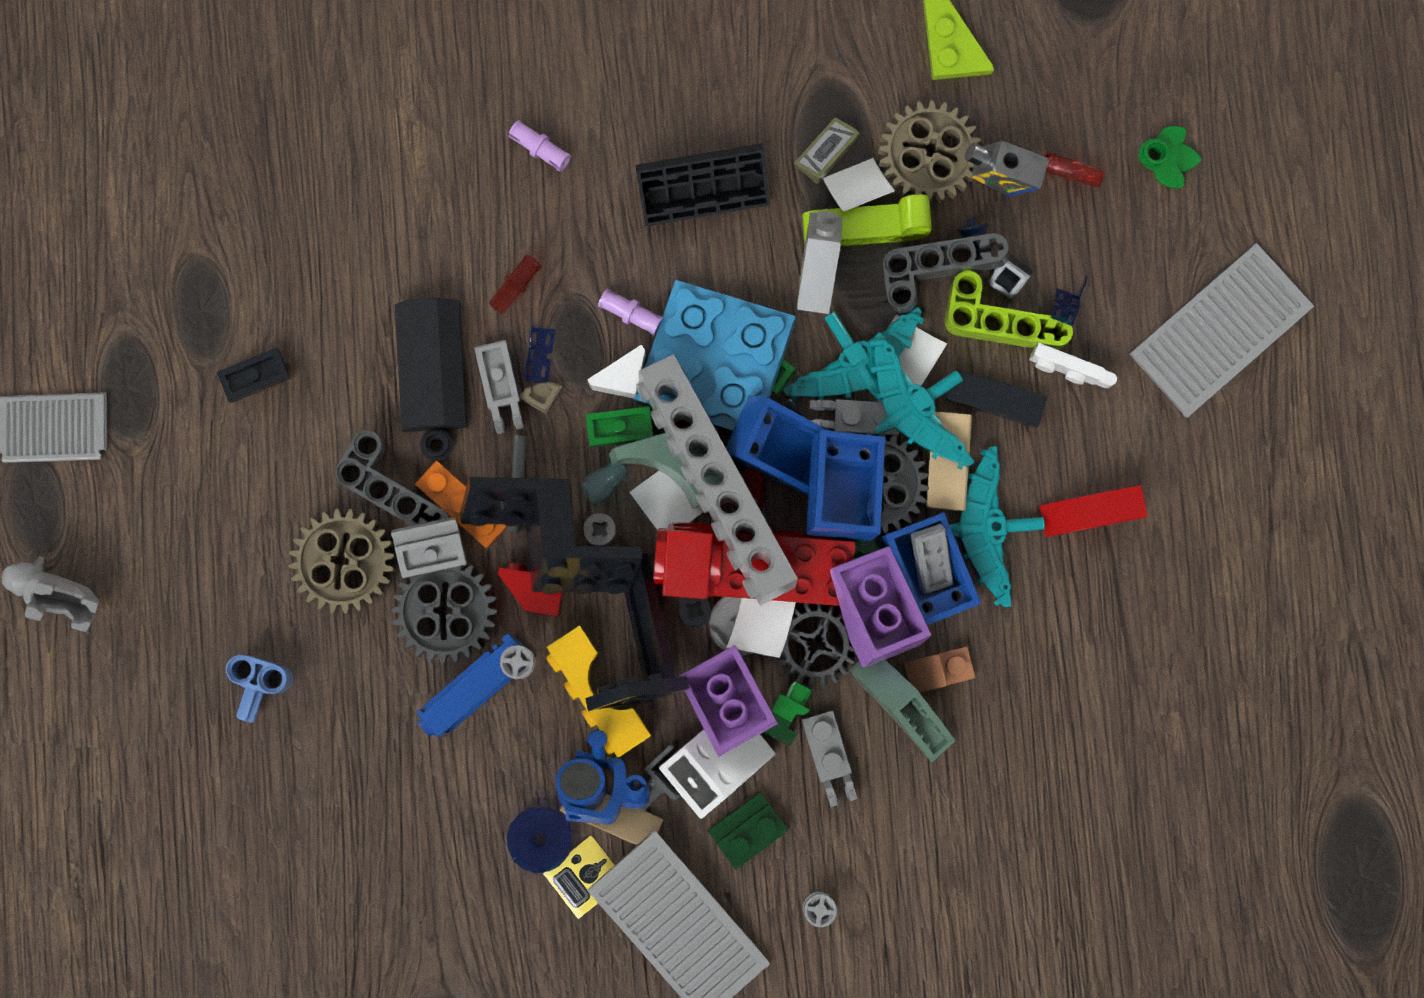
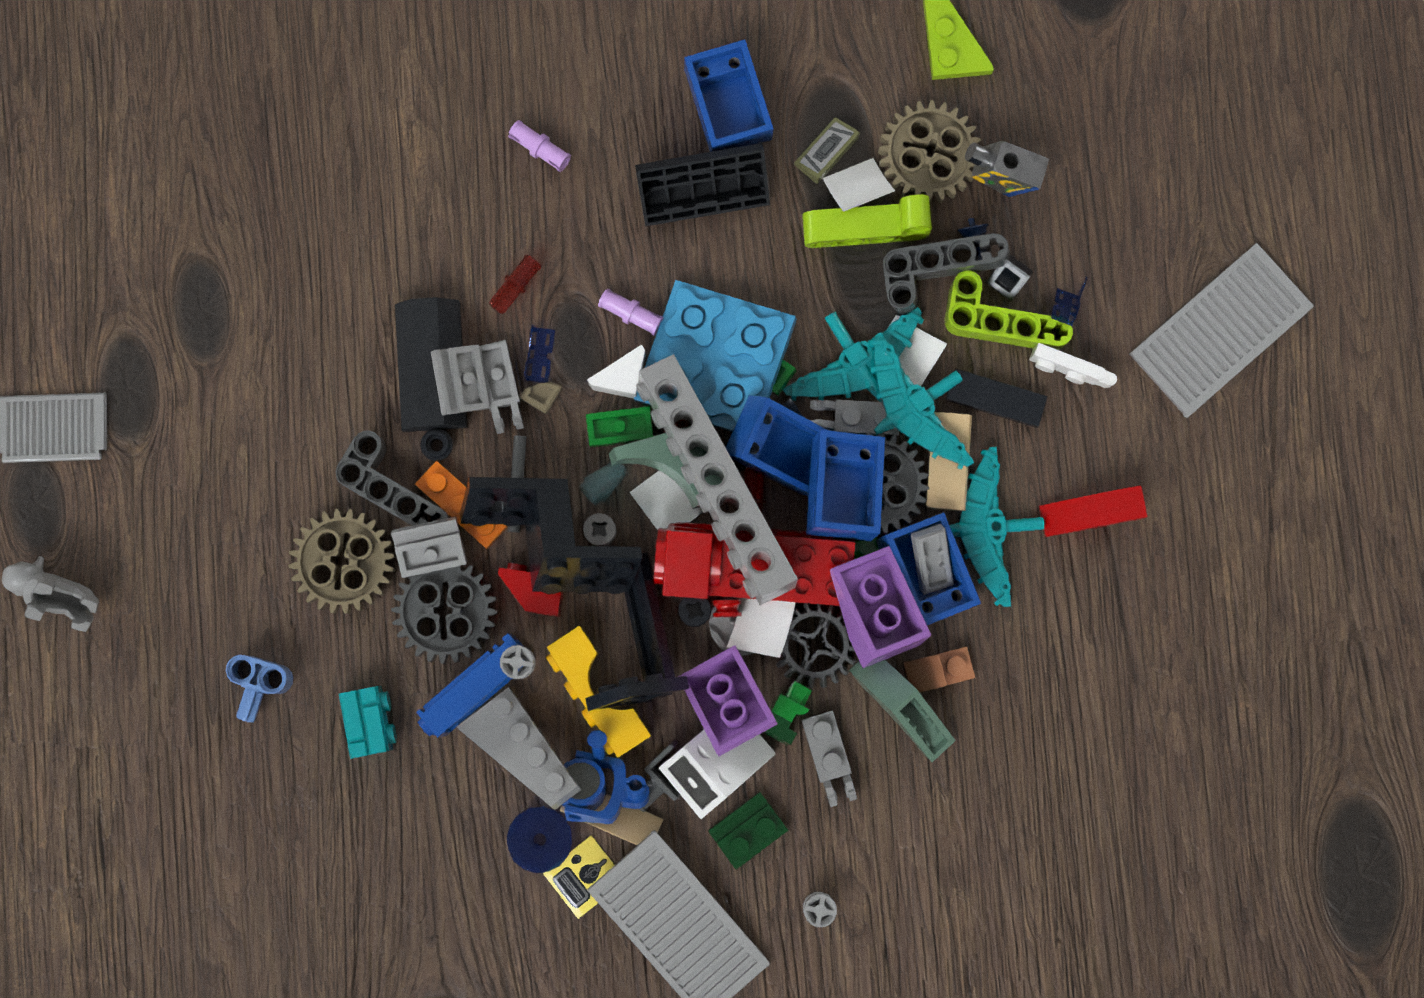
black plate [217,348,291,403] -> none
light grey brick [797,211,842,314] -> none
clear red axle [1044,151,1104,187] -> none
green plate [1138,126,1202,189] -> none
none -> teal brick [339,686,397,759]
none -> light grey plate [431,344,490,416]
none -> light grey wing [457,687,581,810]
none -> blue piece [684,39,774,152]
none -> red bush [712,600,742,617]

